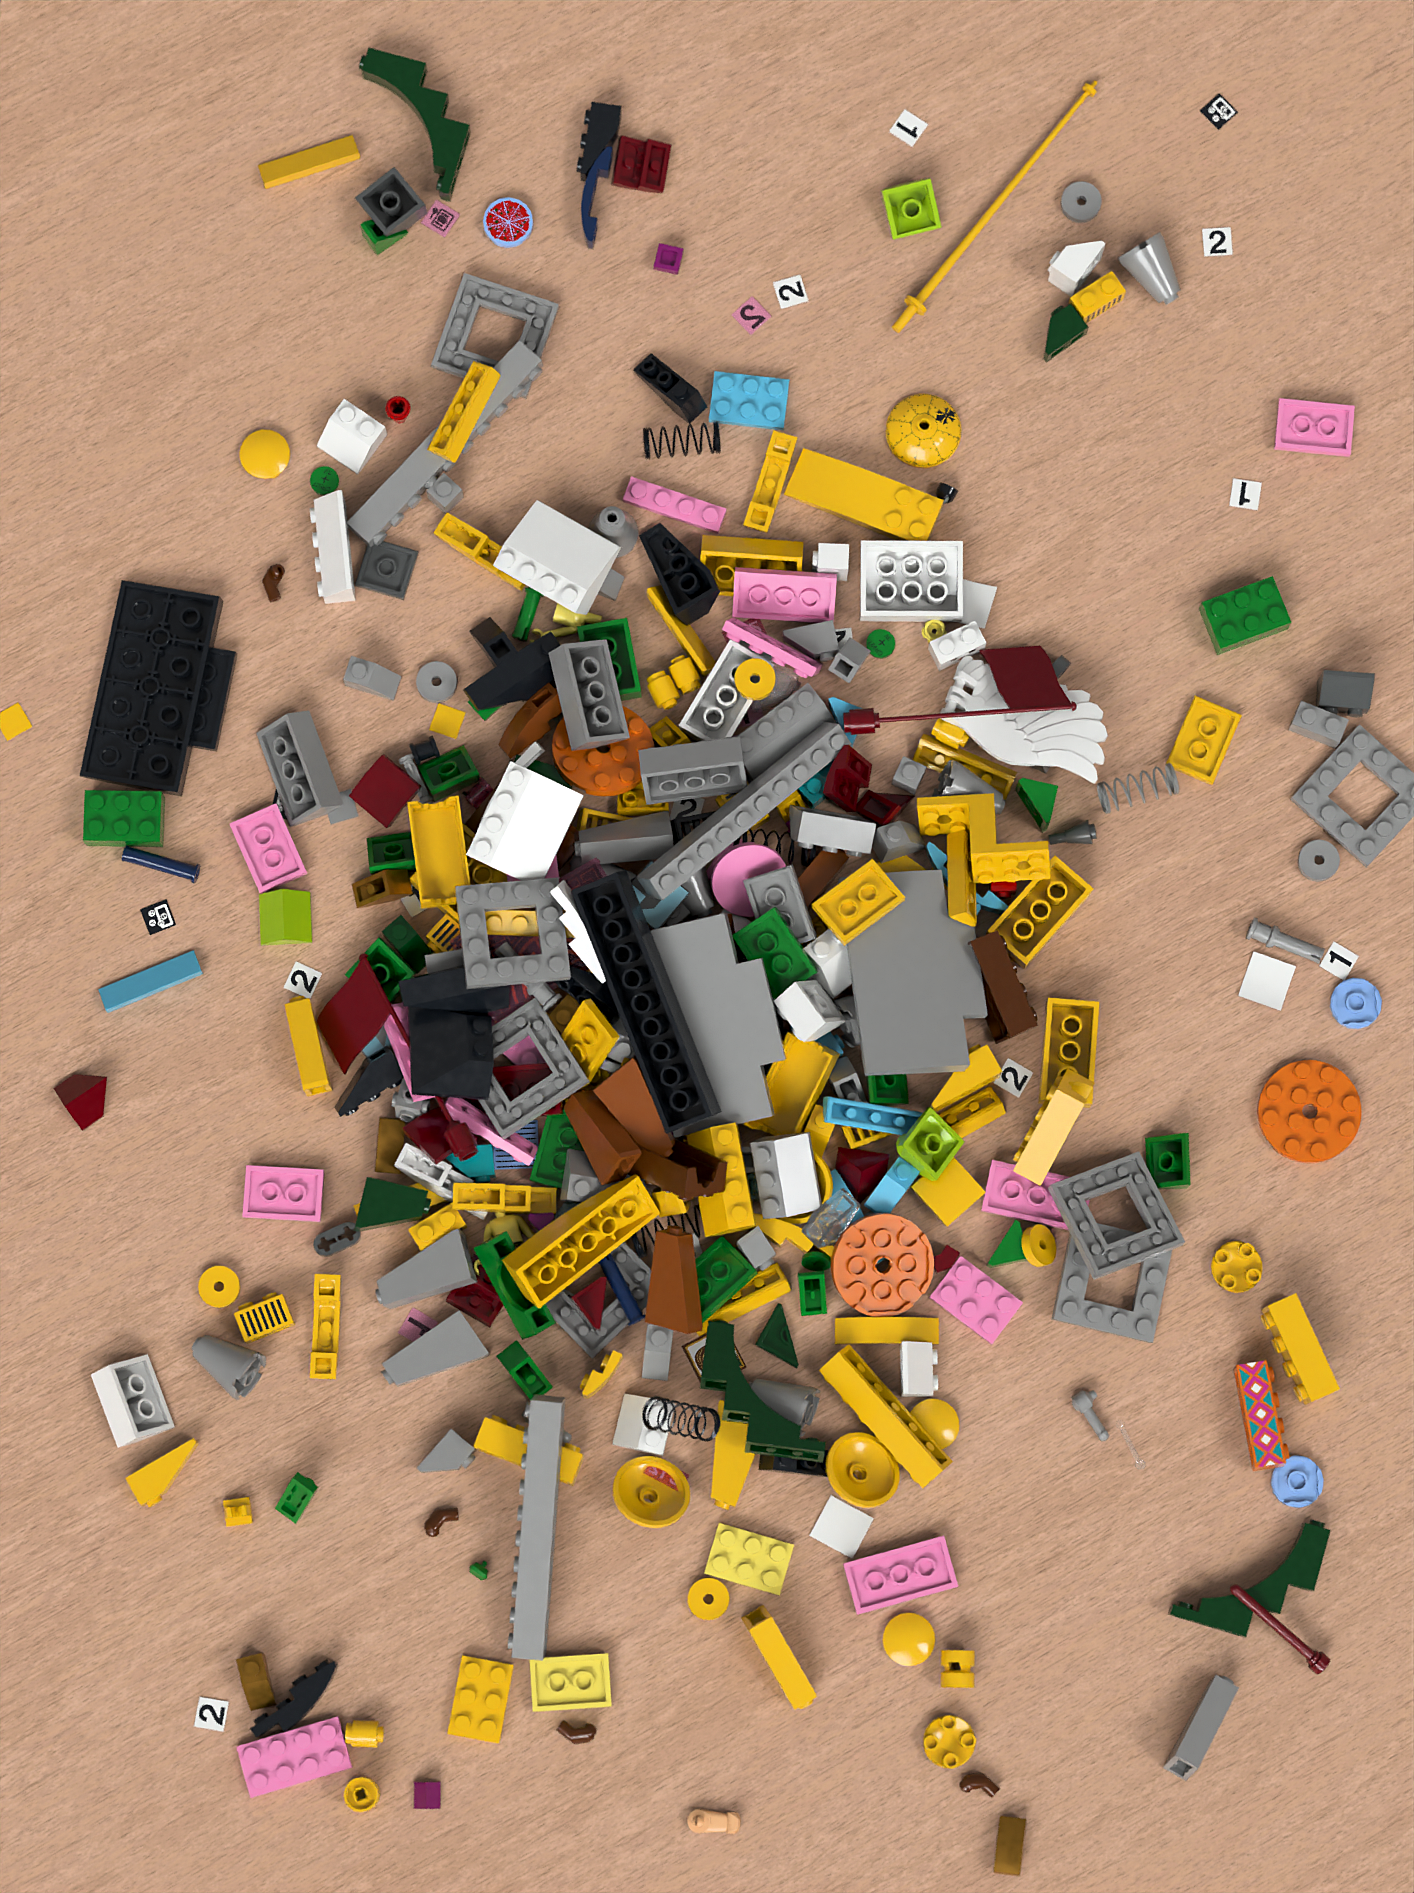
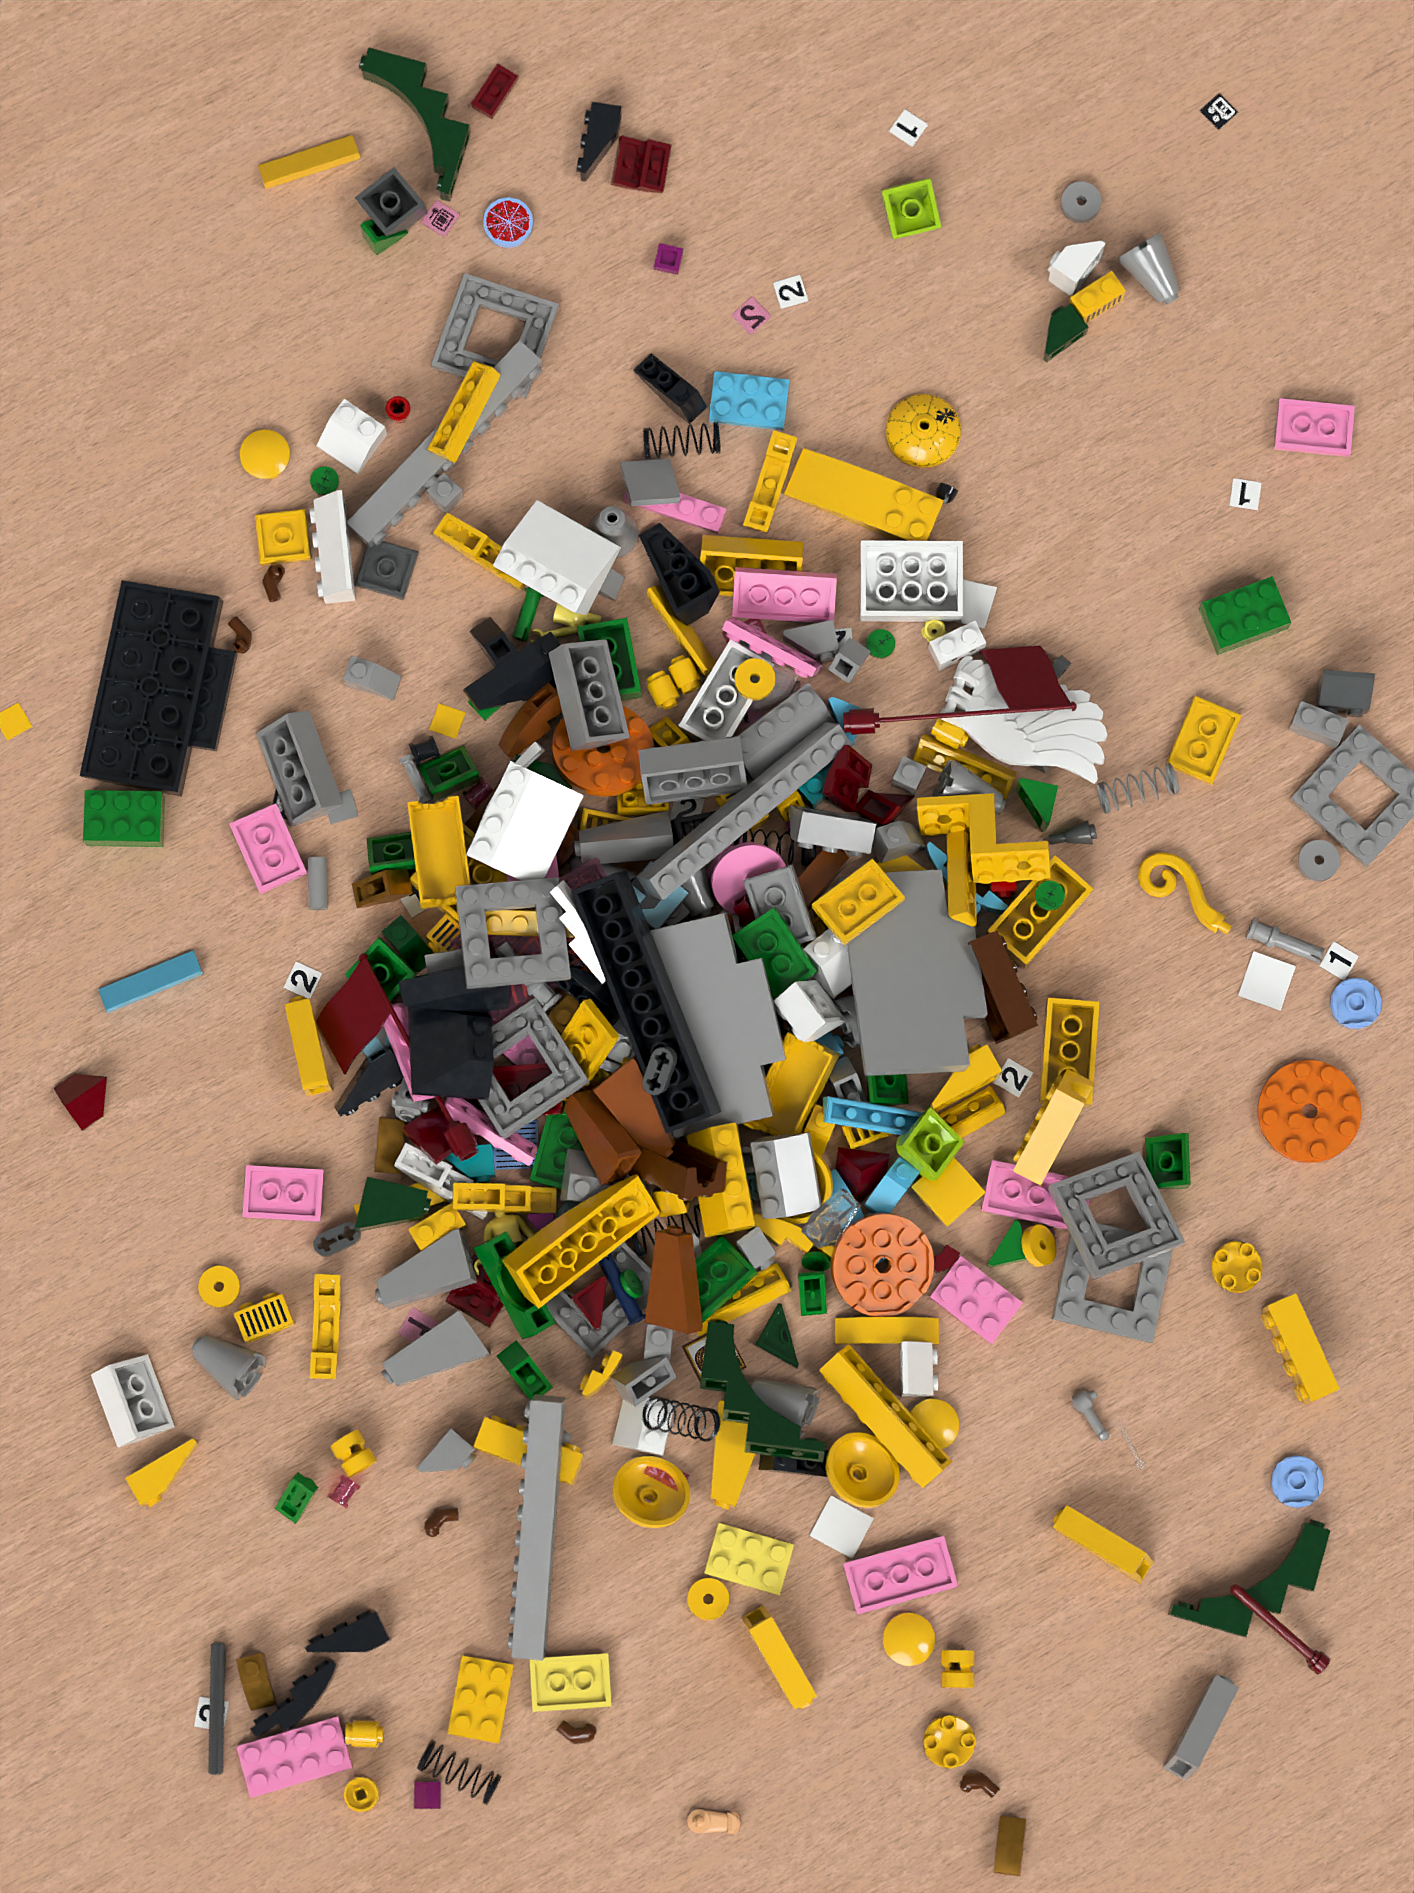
dark blue pin [122,845,201,884] -> none
black sticker [140,899,176,935] -> none
yellow tile [223,1497,253,1527] -> none
lime slope [259,889,312,946] -> none
dark red slope [349,754,422,828] -> none
light grey piece [416,661,457,703] -> none
green rock [469,1561,488,1581] -> none
dark blue slope [581,146,613,249] -> none
white brick [812,543,849,581] -> none
yellow piece [892,80,1098,333] -> none
white sticker [1202,227,1233,257] -> none
brick [1234,1360,1289,1471] -> none
none -> dark grey axle [208,1643,225,1775]
none -> reddish brown arm [228,616,252,654]
none -> yellow tile [255,509,311,566]
none -> black slope [305,1610,391,1652]
none -> light grey piece [308,857,328,910]
none -> clear pink bush [328,1475,361,1509]
none -> yellow wheel [330,1429,377,1478]
none -> black piece [417,1740,502,1805]
none -> dark red plate [471,63,519,119]
none -> light grey slope [611,1356,677,1406]
none -> light grey tile [620,459,680,506]
none -> green piece [620,1269,643,1298]
none -> dark grey beam [642,1046,677,1095]
none -> dark red piece [733,893,756,926]
none -> green piece [1035,881,1065,911]
none -> yellow slope [1053,1505,1154,1584]
none -> yellow plant [1138,852,1232,934]

